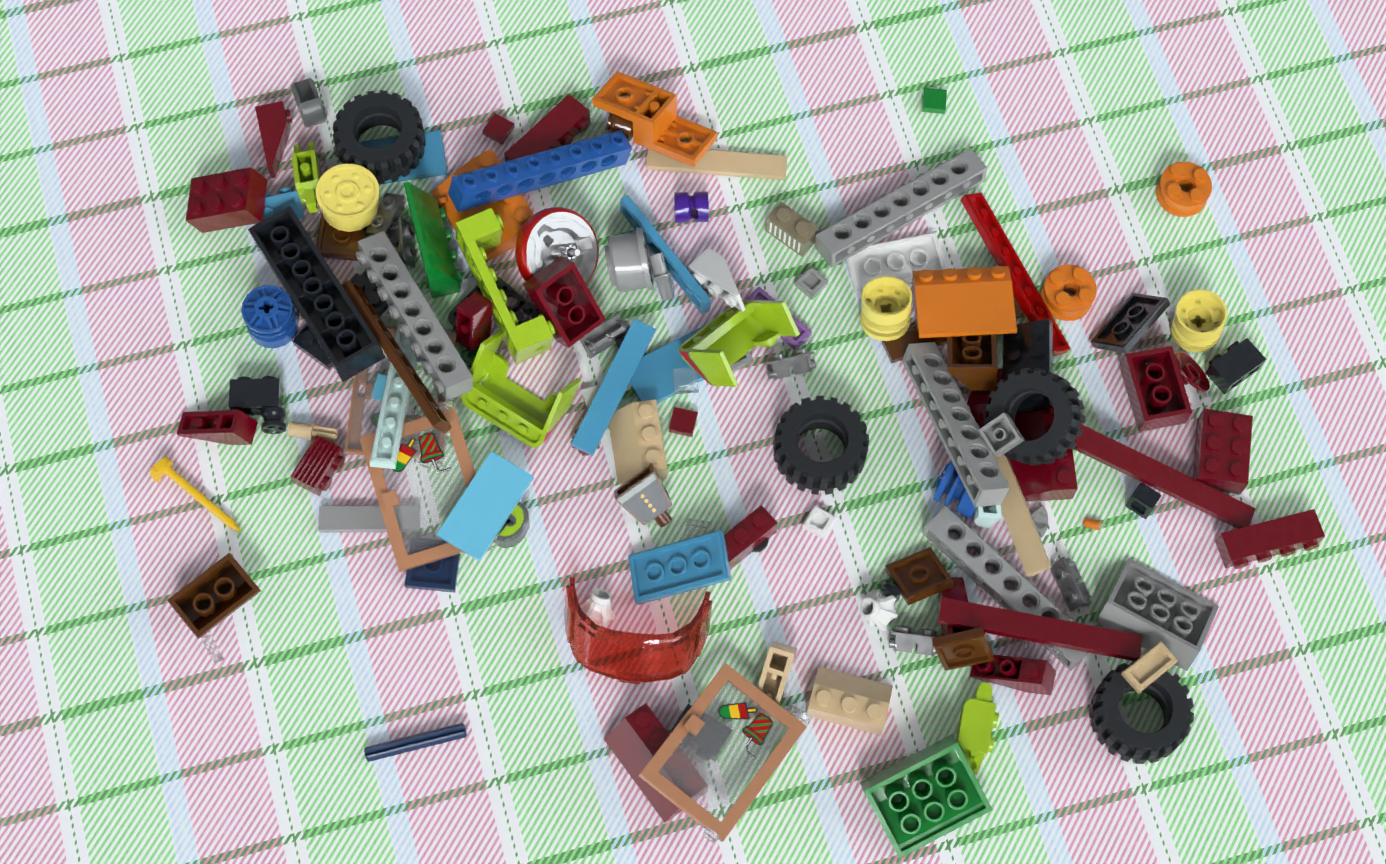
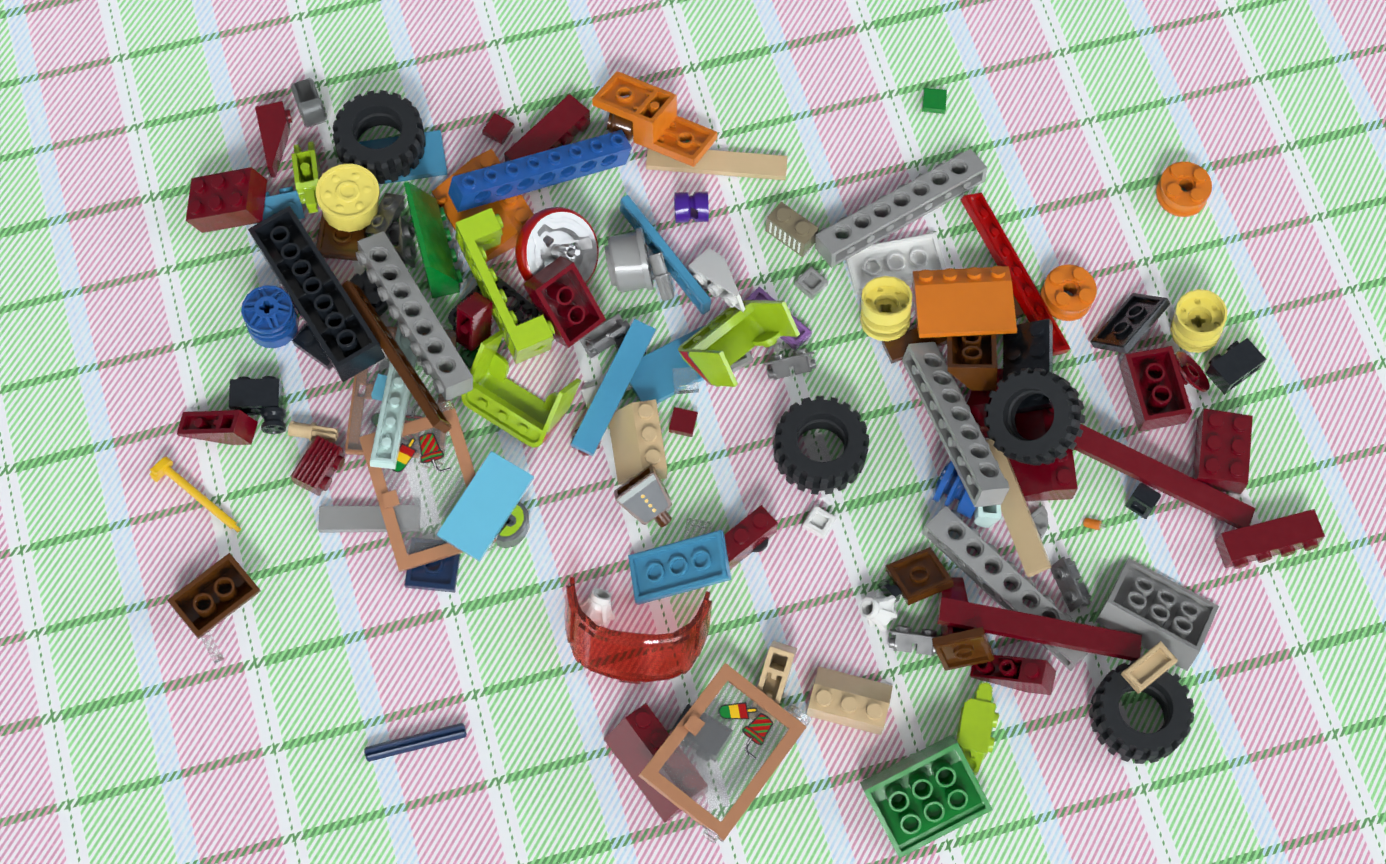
light grey piece [978,413,1025,457] -> none

